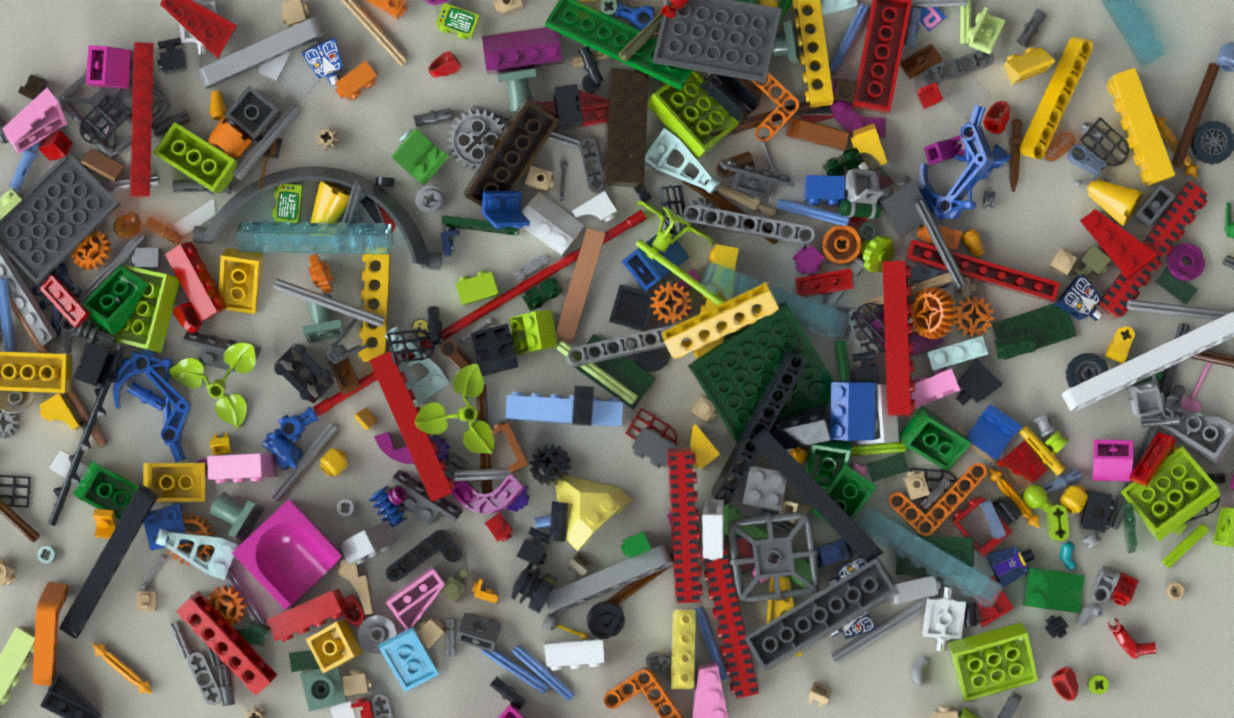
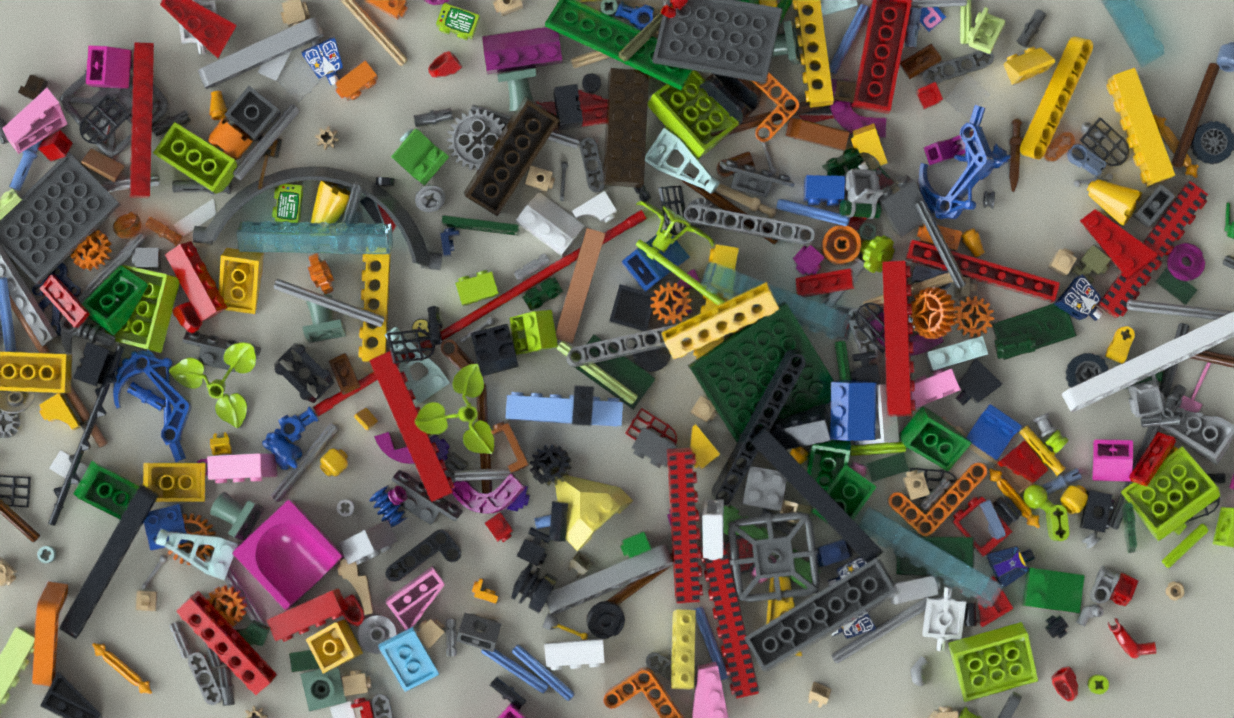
light orange bracket [93,509,118,539] -> none
black brick [157,37,188,75] -> none
dark grey plant [327,319,368,364] -> none
olive brick [440,569,469,603] -> none
blue bracket [481,190,530,229] -> none
black pin [578,46,604,86] -> none
red rock [983,101,1011,135] -> none
teal arm [1059,541,1077,571] -> none

